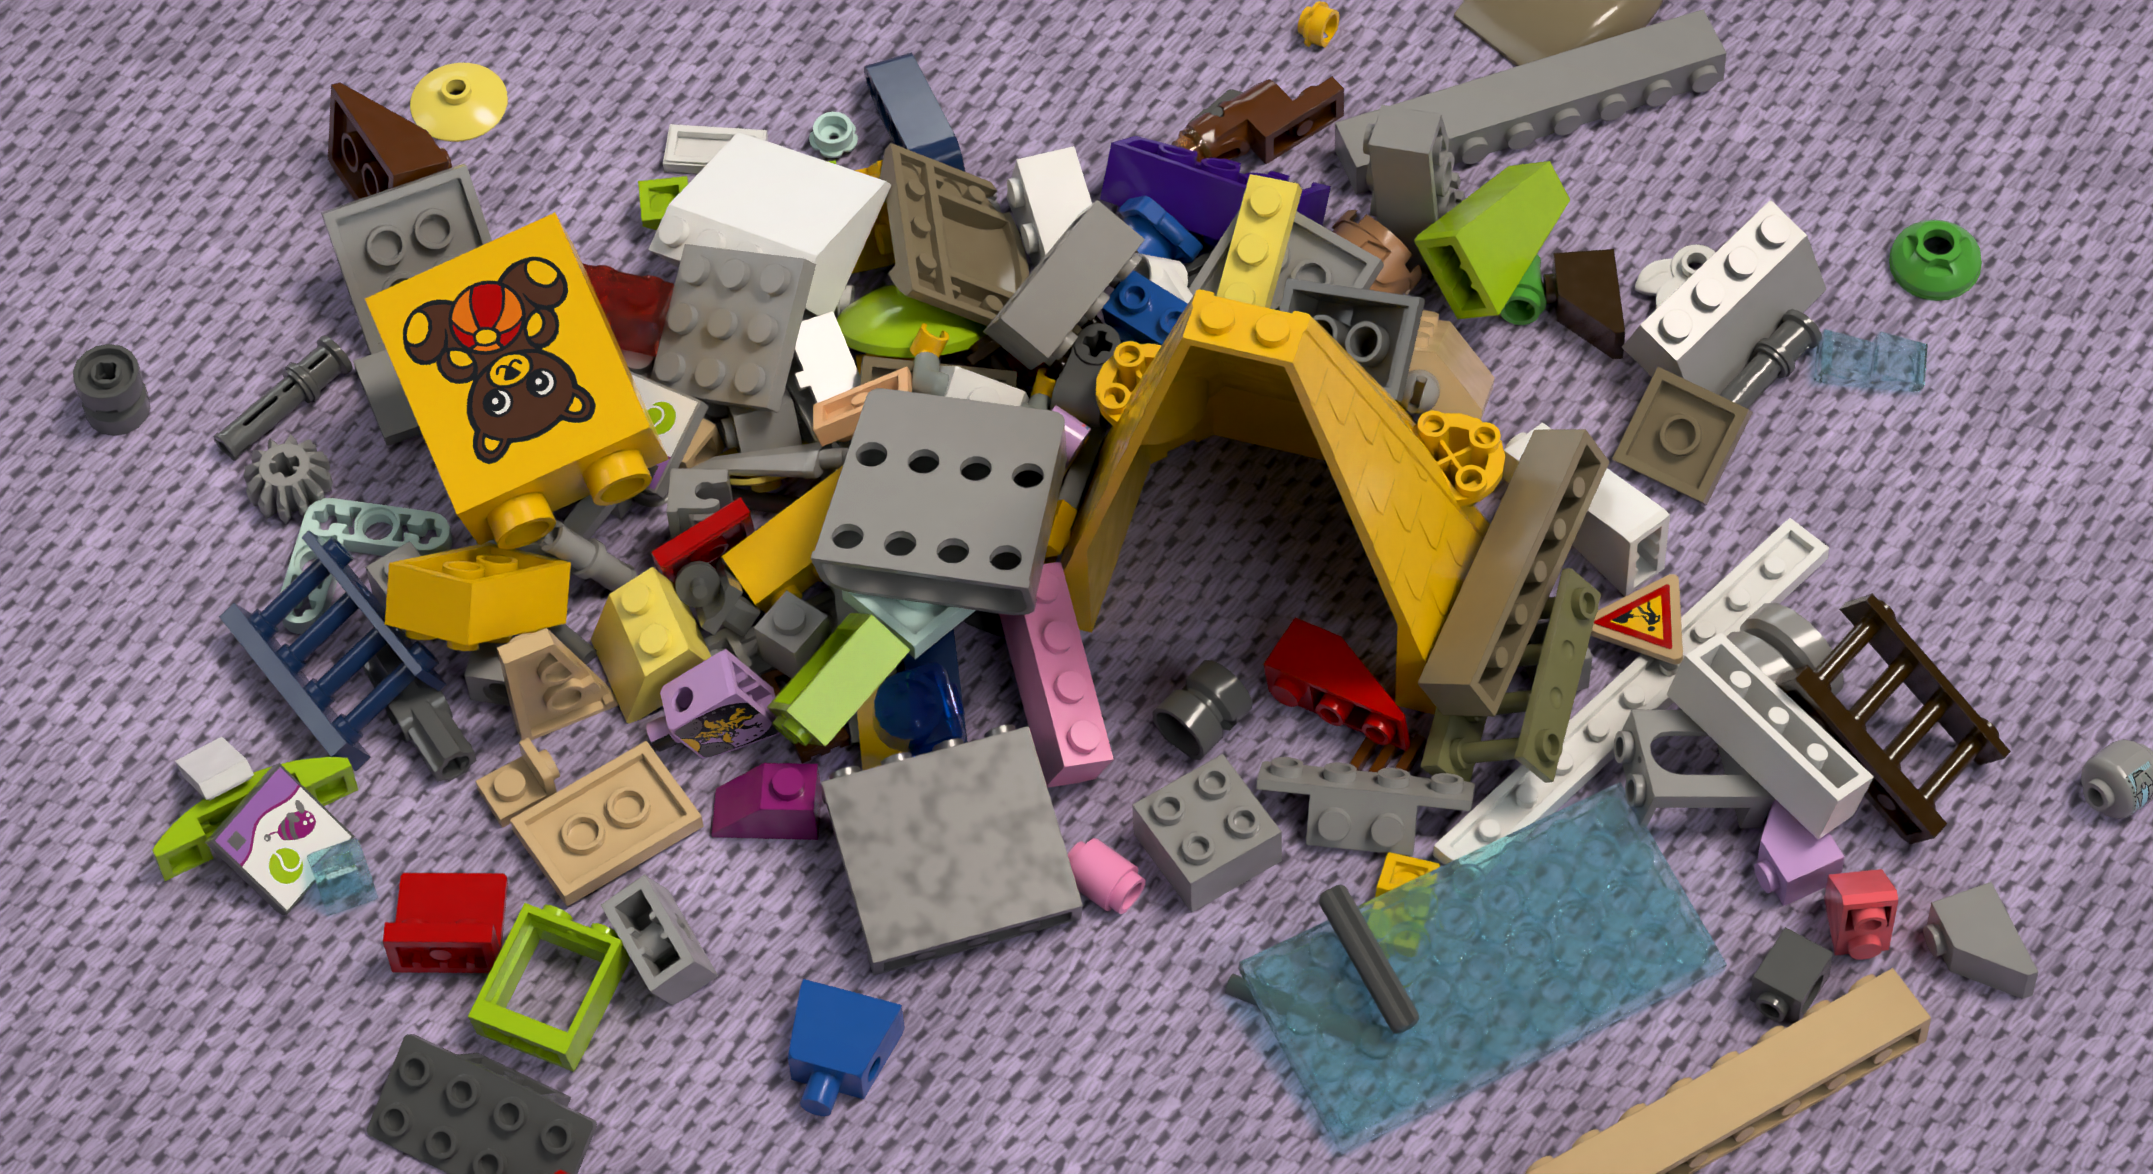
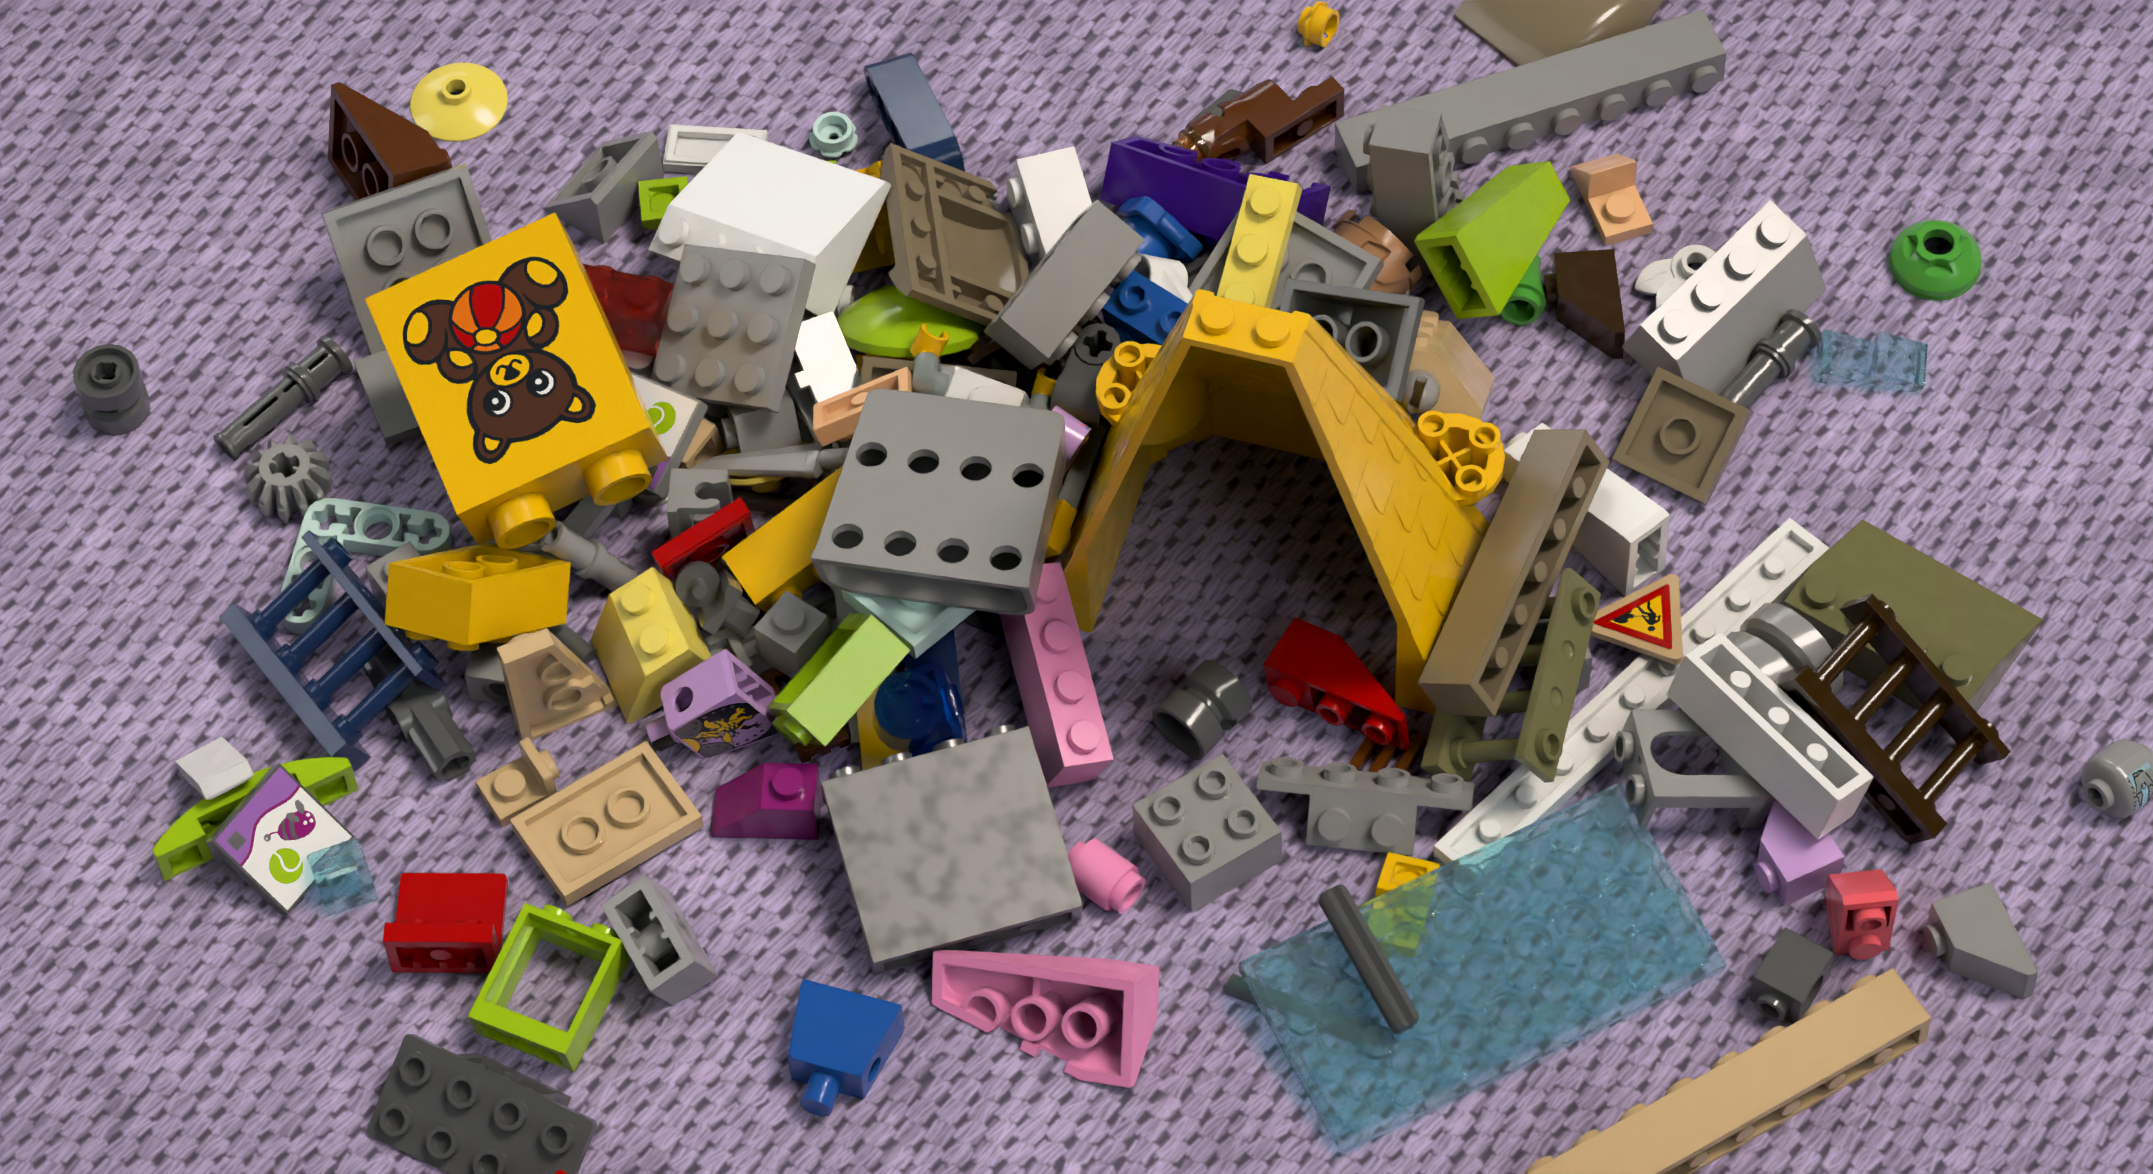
none -> light grey slope [543,131,664,244]
none -> bright pink wedge [931,949,1159,1088]
none -> light nougat slope [1570,153,1653,246]
none -> olive slope [1783,519,2043,712]

